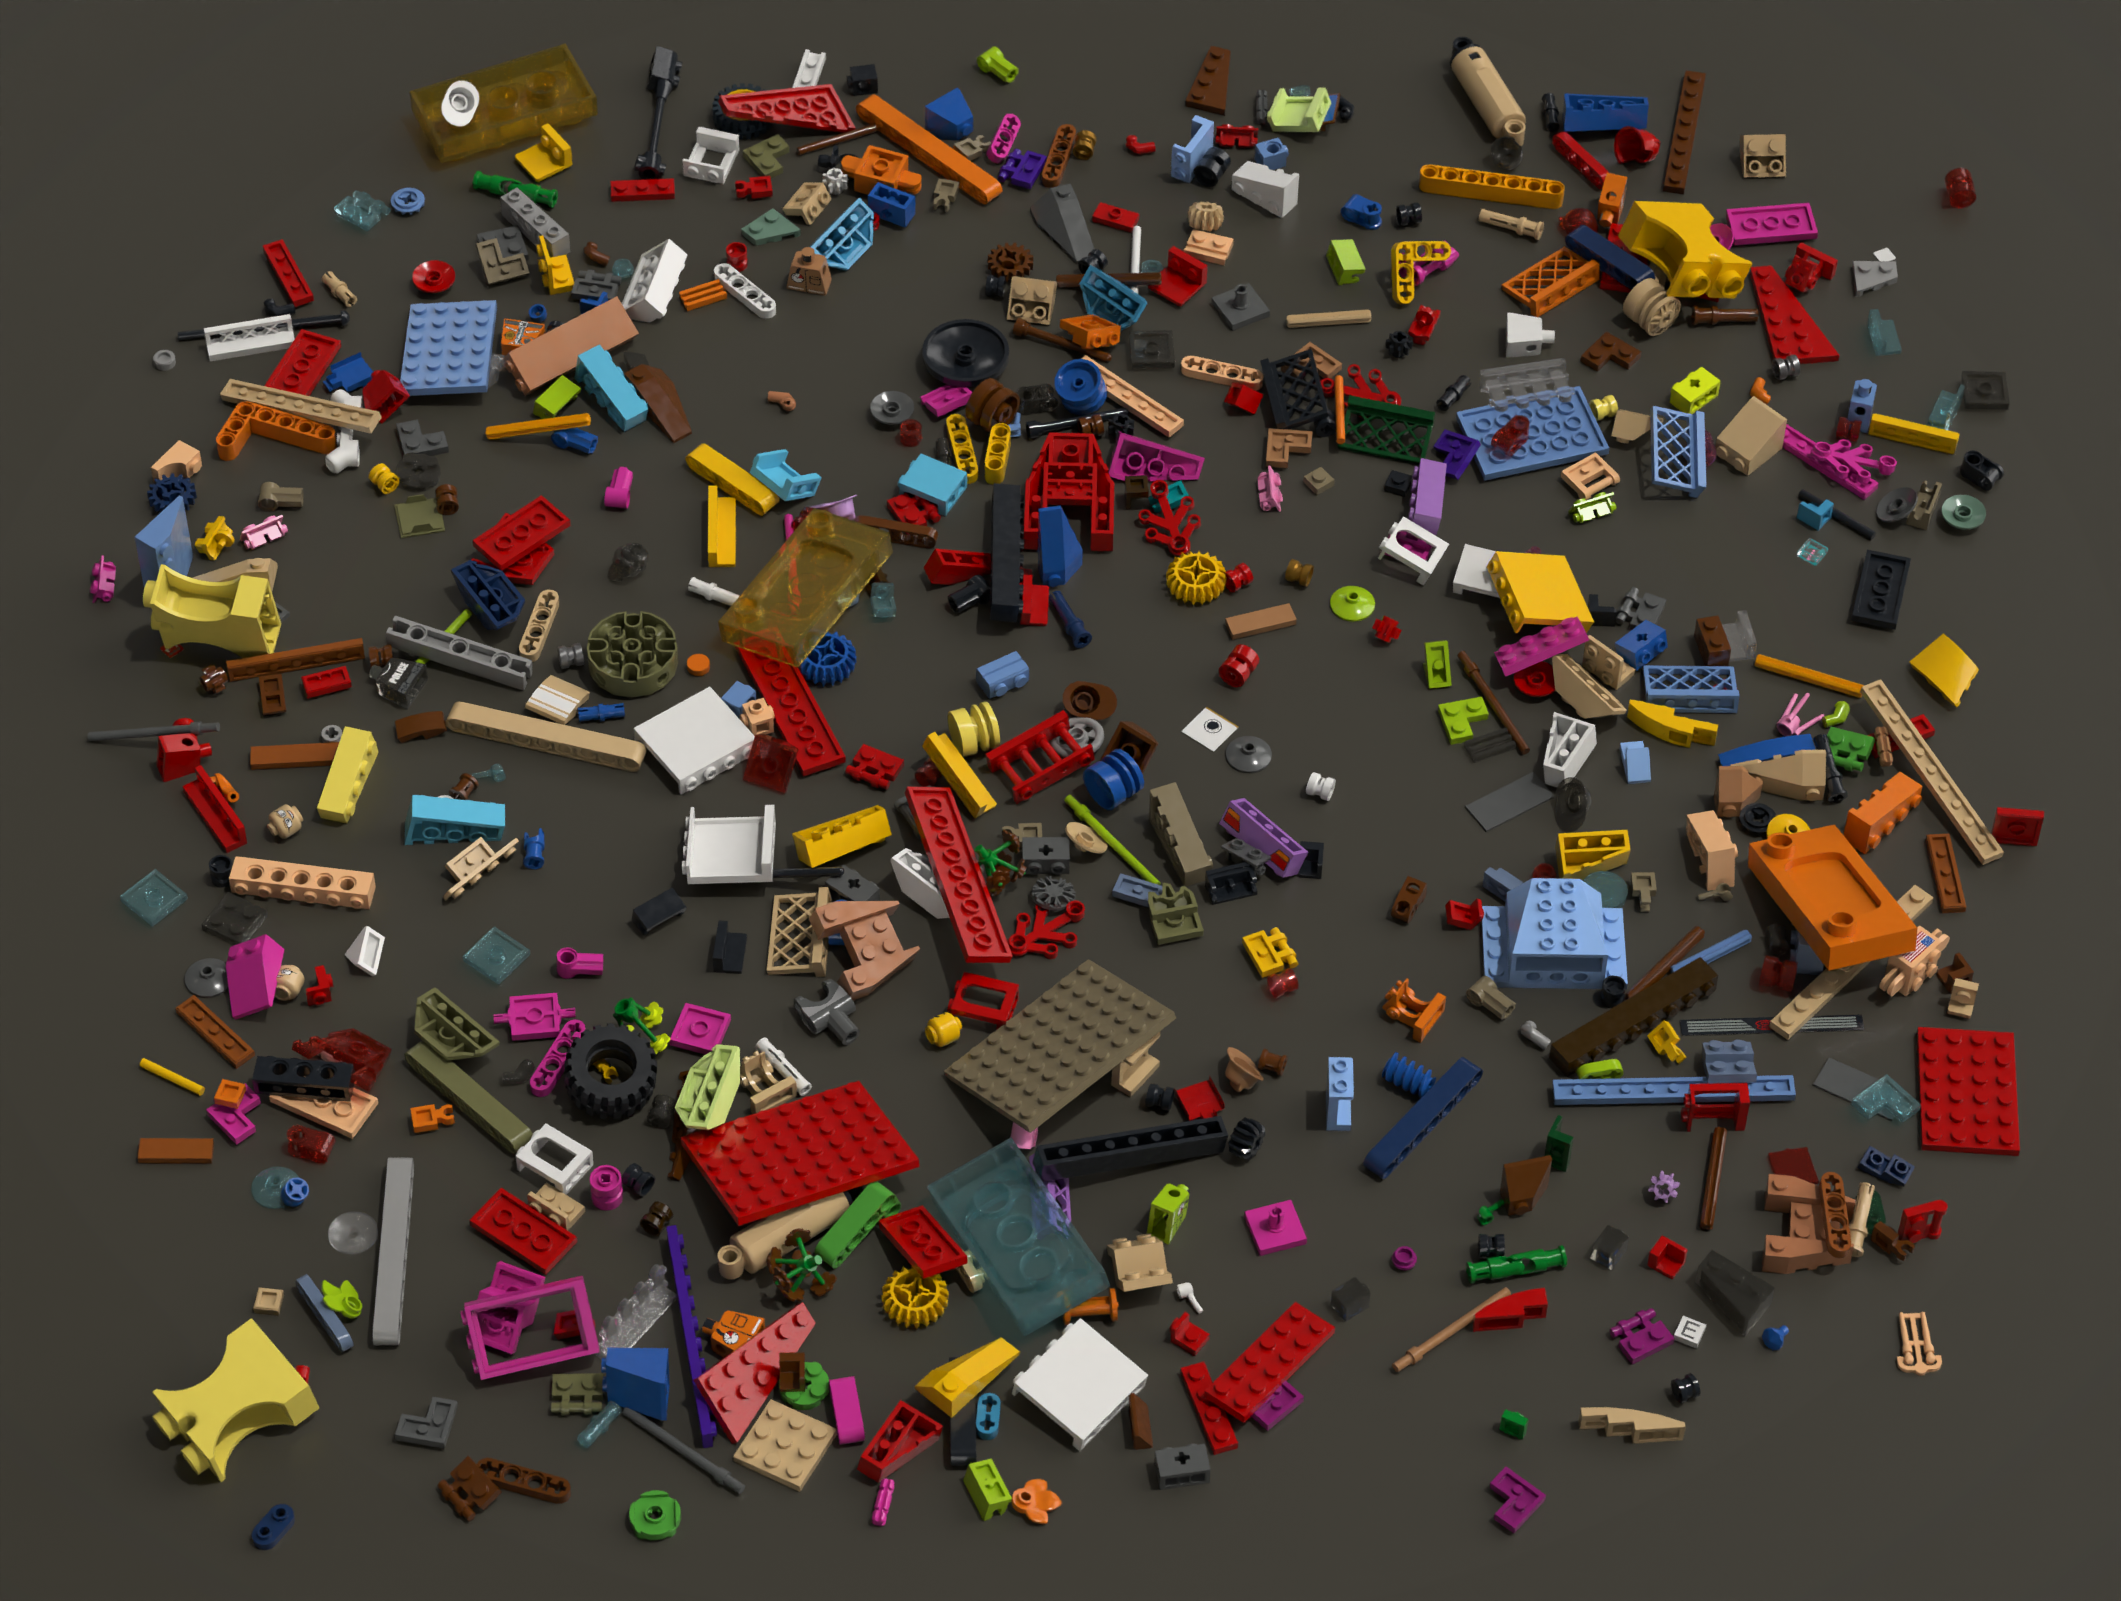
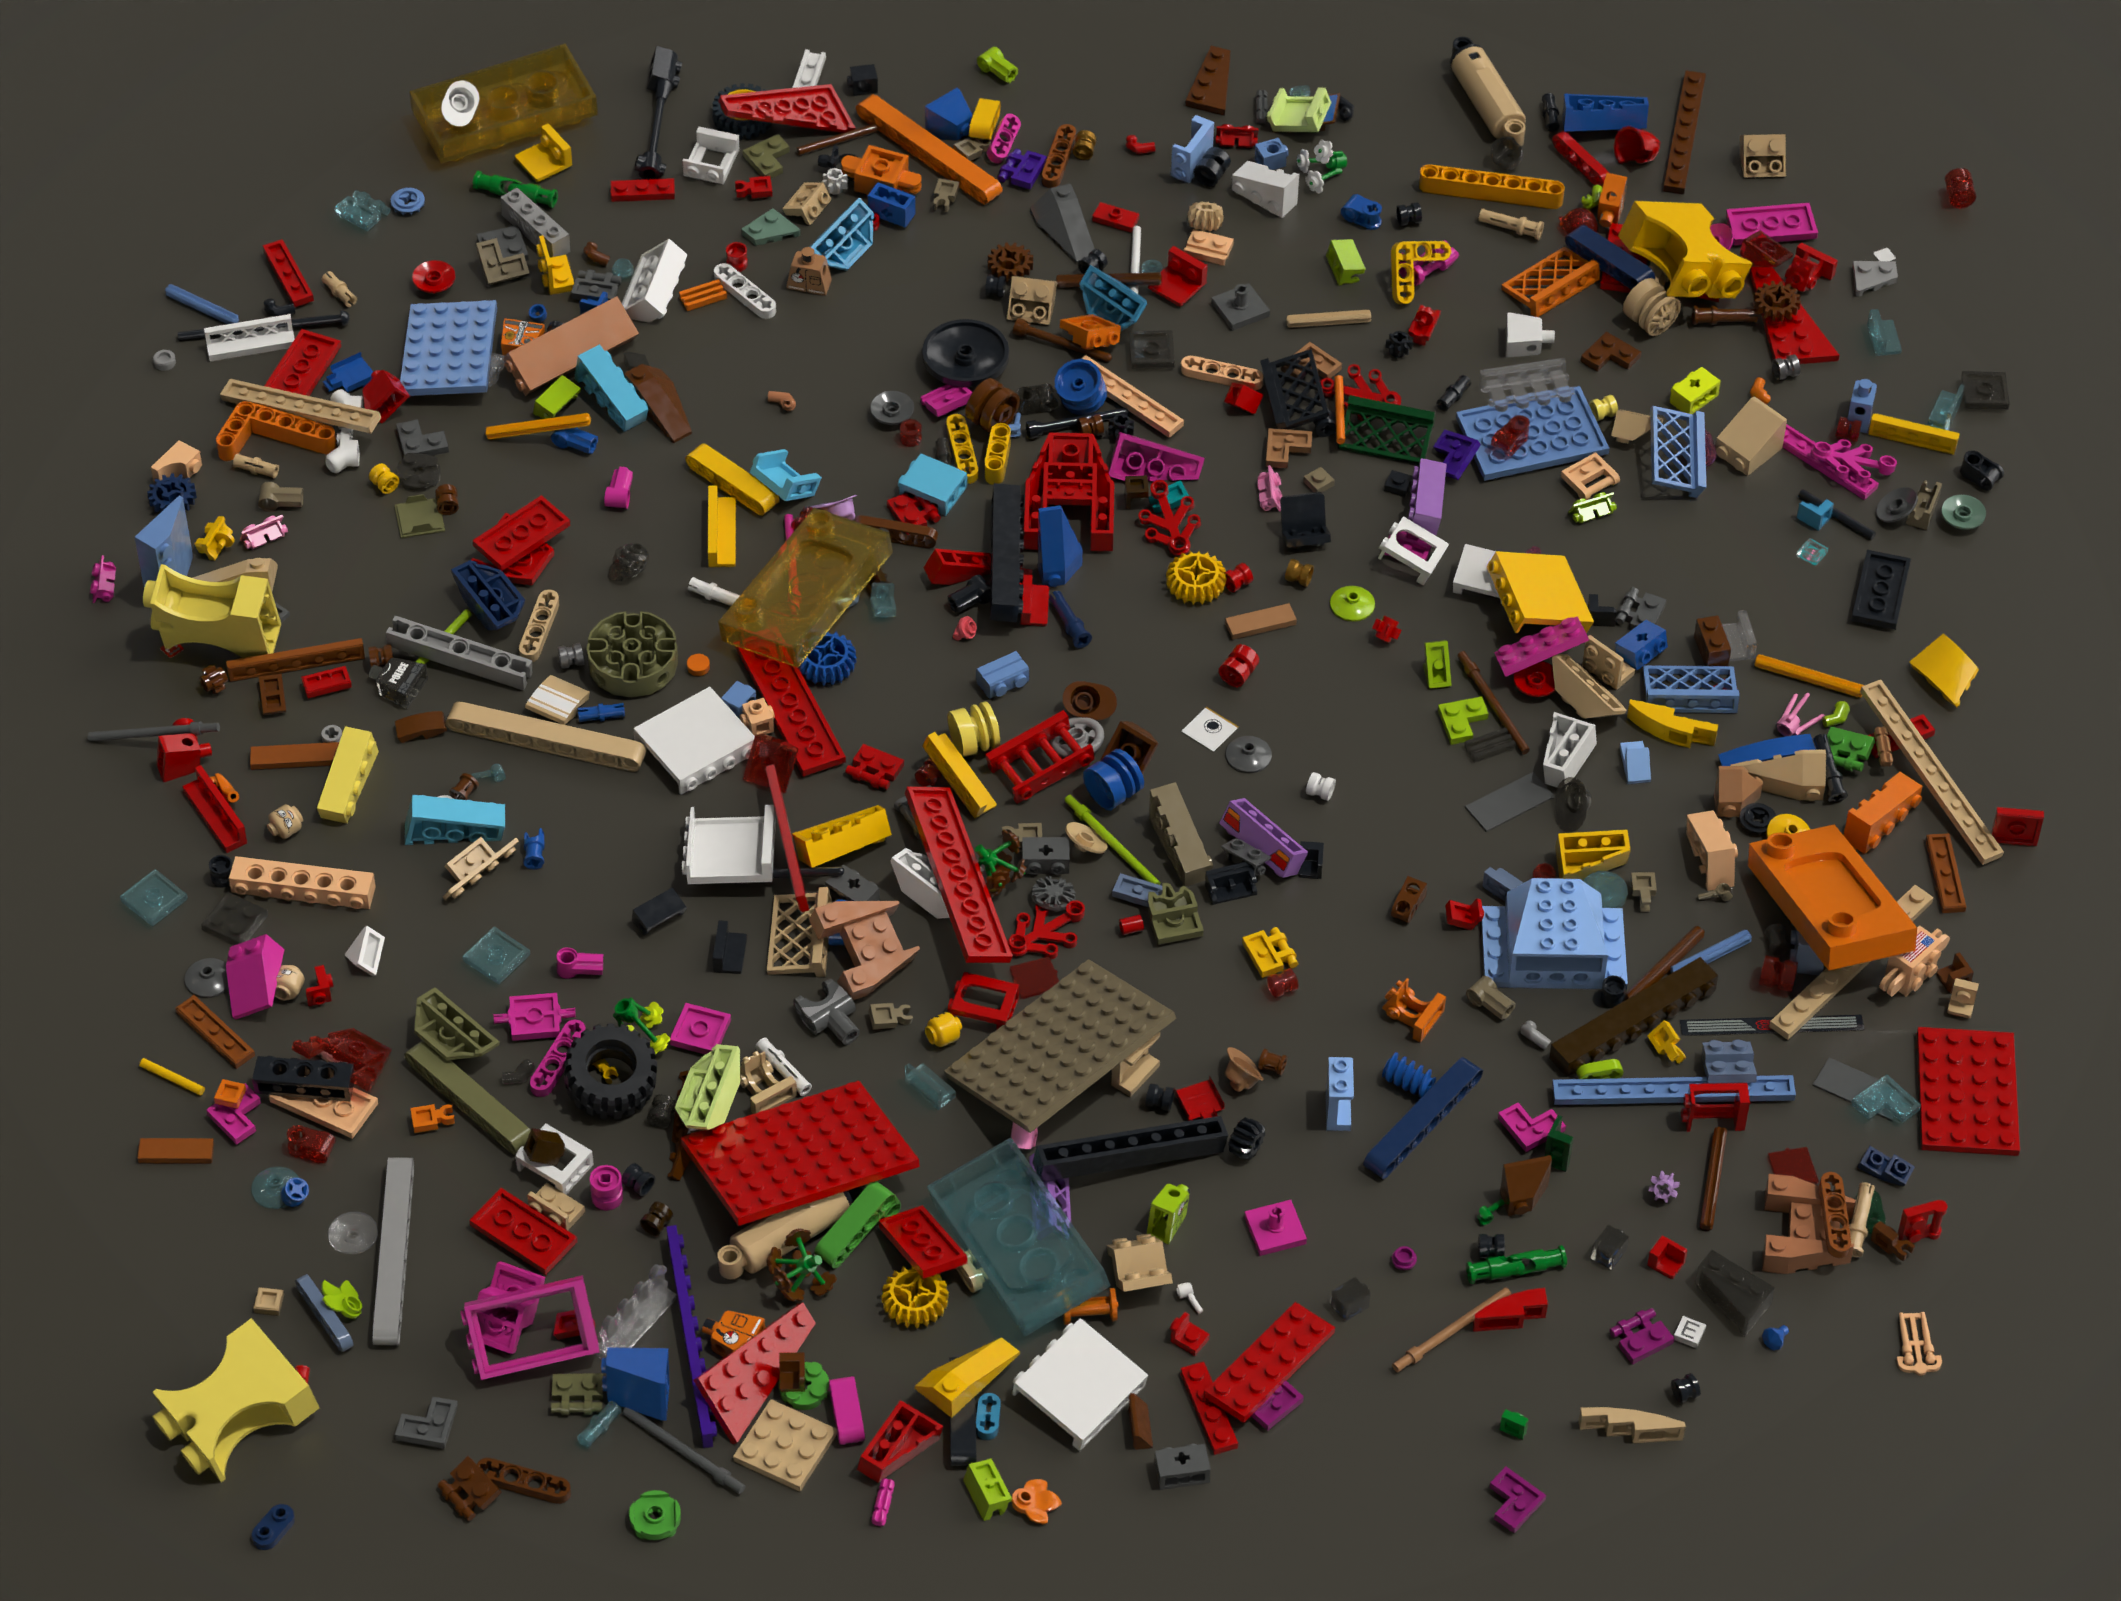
none -> medium blue axle [165,284,239,324]
none -> tan pin [233,453,279,478]
none -> dark brown brick [524,1128,565,1166]
none -> red tile [765,764,809,912]
none -> dark tan plate [868,1003,913,1029]
none -> clear light blue panel [905,1063,956,1110]
none -> coral plate [952,616,977,641]
none -> yellow beam [969,98,1001,140]
none -> clear red piece [1010,957,1059,999]
none -> red hinge [1119,914,1144,935]
none -> black bracket [1280,492,1331,549]
none -> white plant [1297,140,1347,193]
none -> dark pink plate [1498,1103,1566,1152]
none -> lime arm [1581,185,1602,209]
none -> clear red slope [1740,230,1794,267]
none -> reddish brown gear [1754,281,1801,322]

